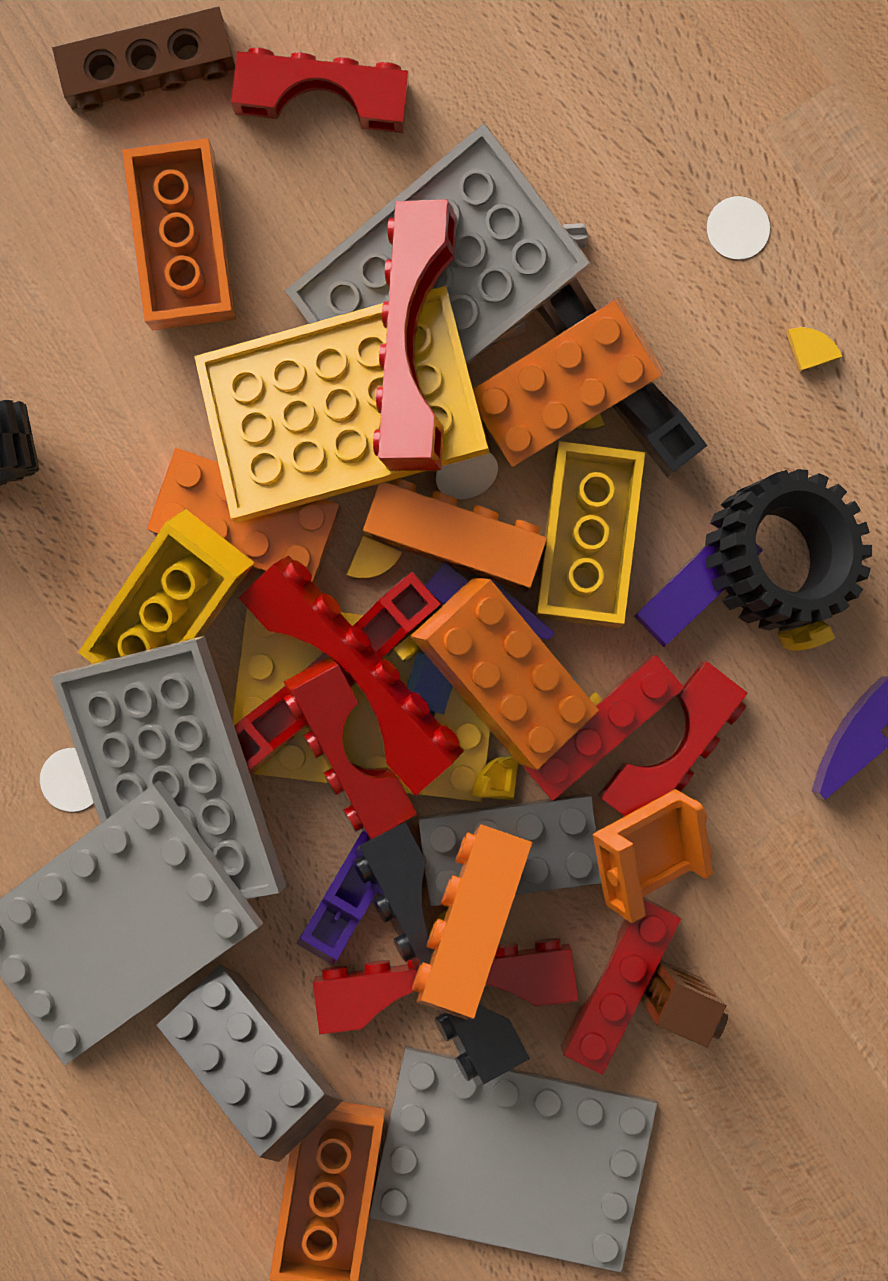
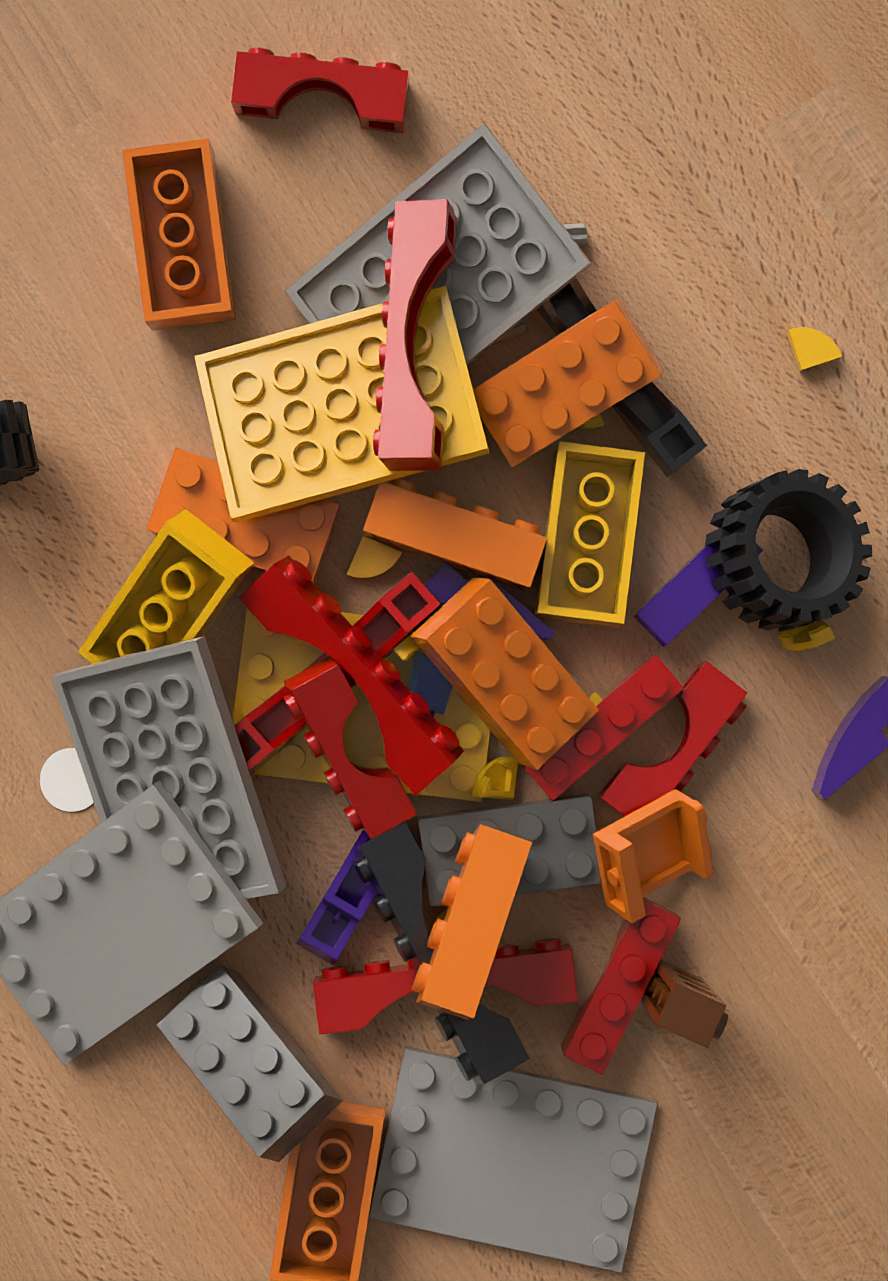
reddish brown brick [52,6,235,111] -> none
white sticker [436,453,498,499] -> none
white sticker [707,196,770,260] -> none

